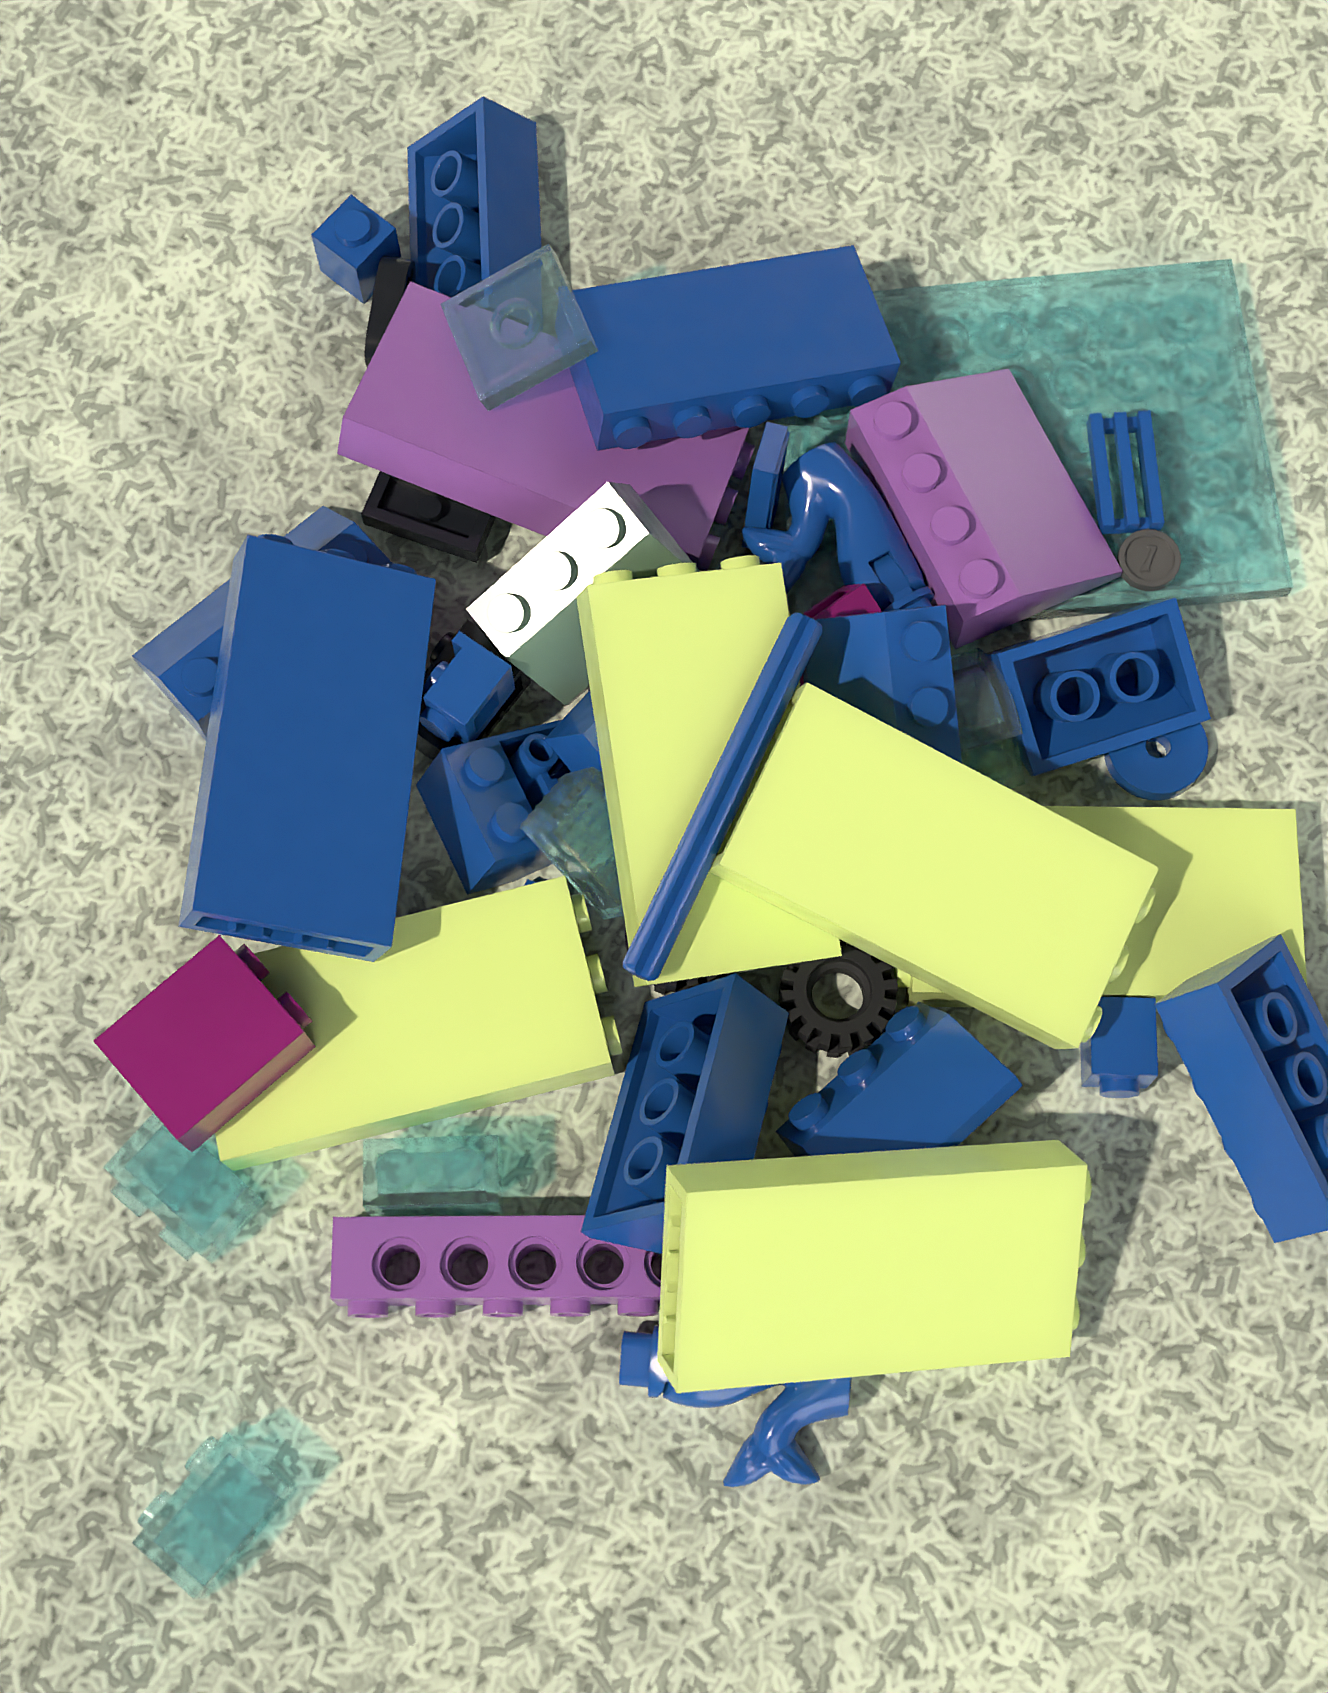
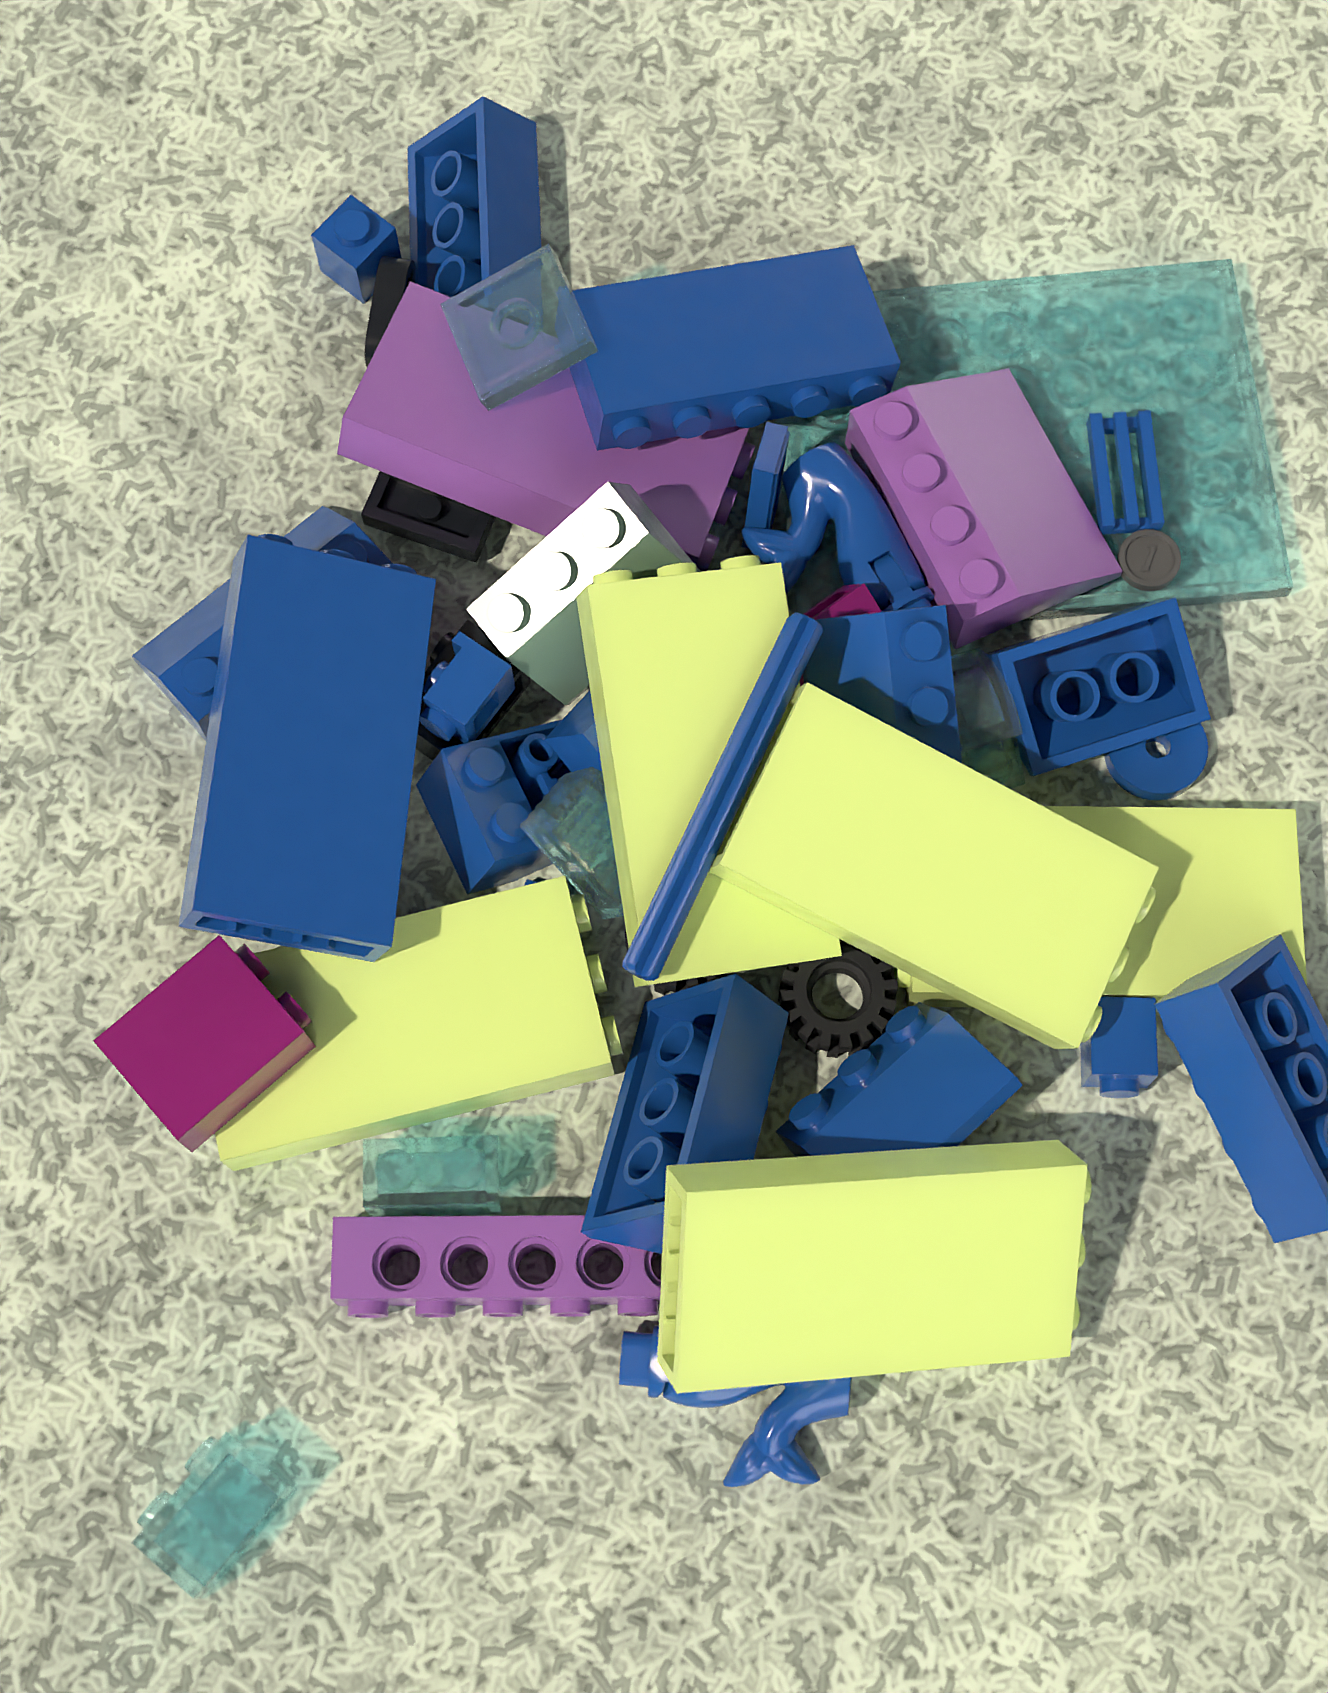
clear light blue brick [103,1113,266,1263] -> none

